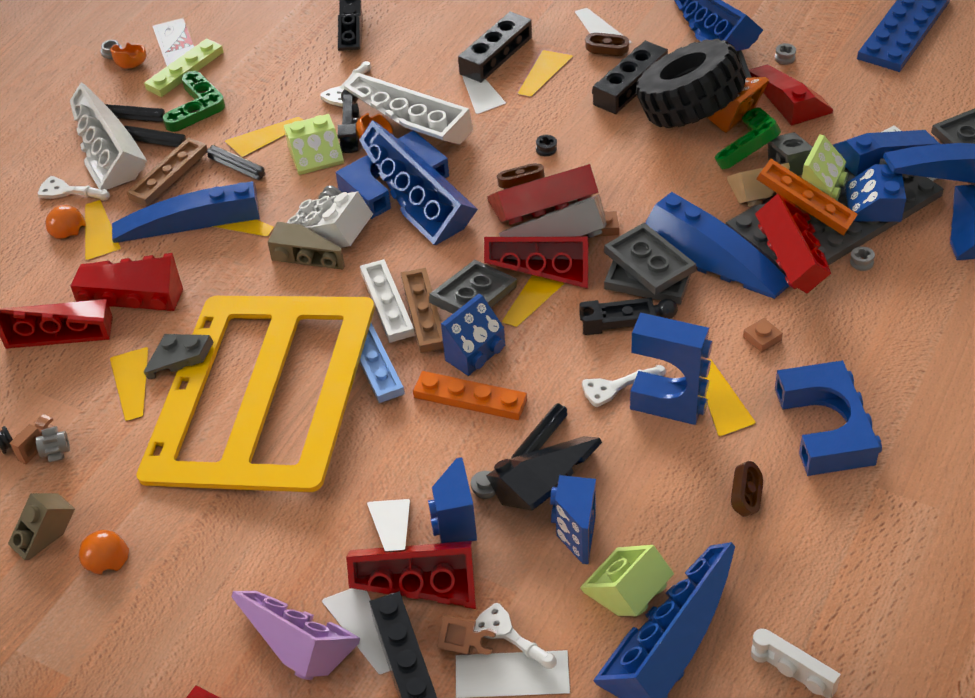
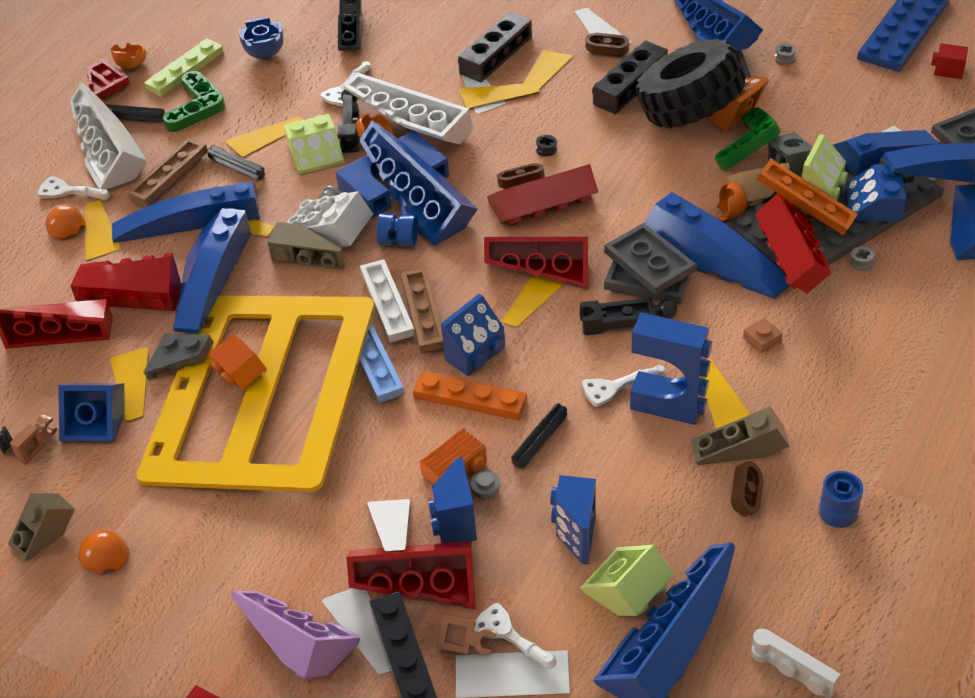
light grey gear [36,426,70,462] -> none
light grey plate [100,40,122,59] -> none
black axle [124,126,186,147] -> none
white sticker [153,18,194,66] -> none
dark grey plate [429,260,517,314] -> none
black wedge [486,436,602,511] -> none
light grey wedge [499,194,607,238] -> none
nougat plate [594,211,619,237] -> none
red wedge [749,64,833,126] -> none
blue arch [775,360,882,476] -> none
none -> blue slope [58,383,125,441]
none -> red wing [86,59,130,100]
none -> blue wedge [173,208,251,334]
none -> orange brick [209,333,267,390]
none -> blue cylinder [239,17,283,59]
none -> blue wheel [377,213,418,248]
none -> orange brick [419,428,487,485]
none -> yellow sticker [459,83,540,108]
none -> dark tan slope [691,406,790,465]
none -> orange hair [717,182,748,222]
none -> blue wheel [819,471,863,528]
none -> red brick [931,43,969,79]

